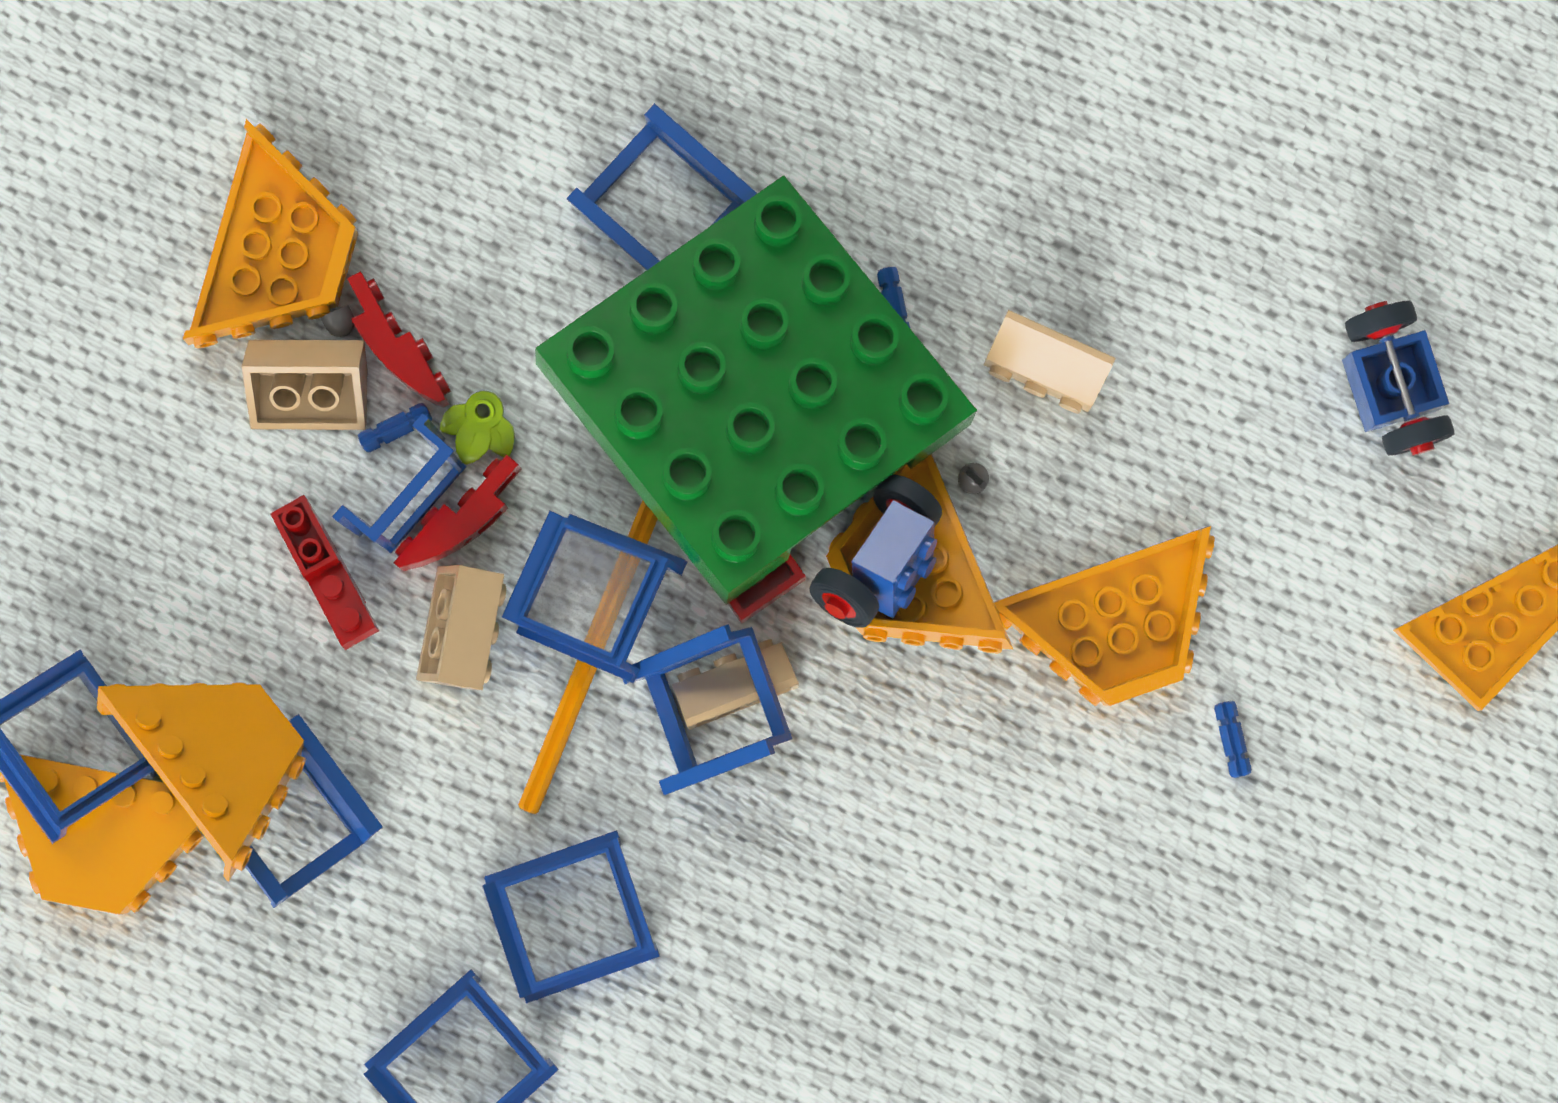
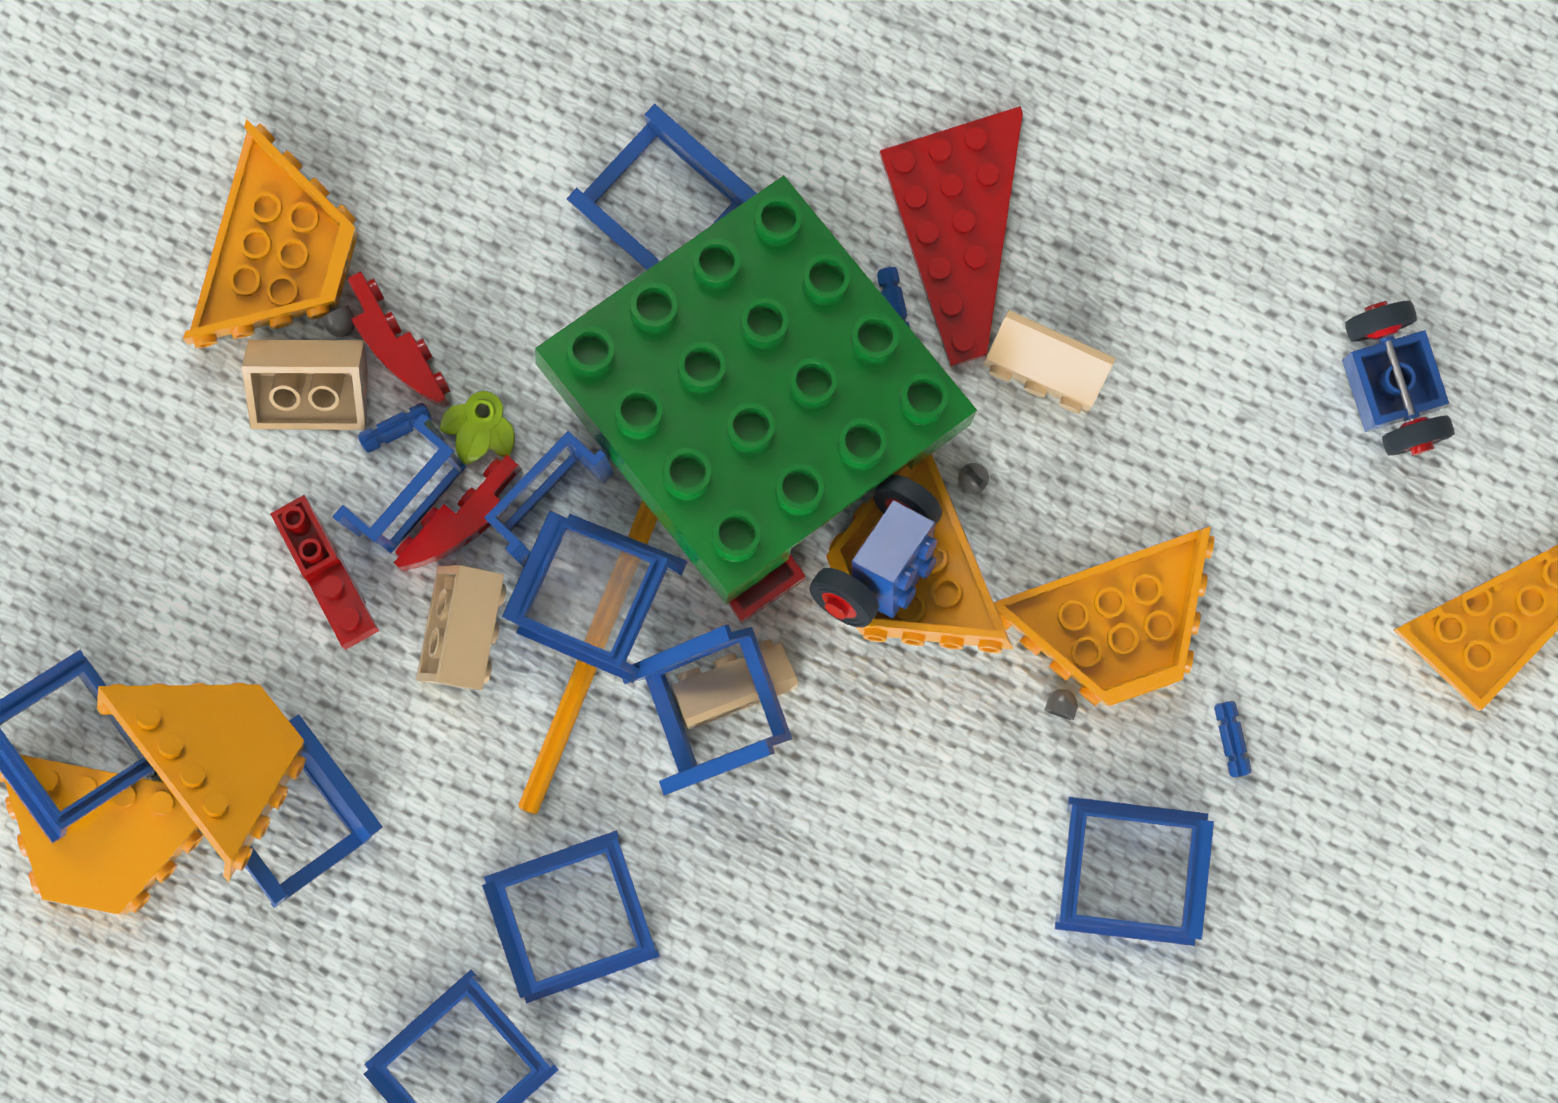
none -> blue piece [484,431,614,568]
none -> red wing [879,106,1023,367]
none -> dark grey hinge [1044,689,1078,720]
none -> blue piece [1054,797,1214,946]

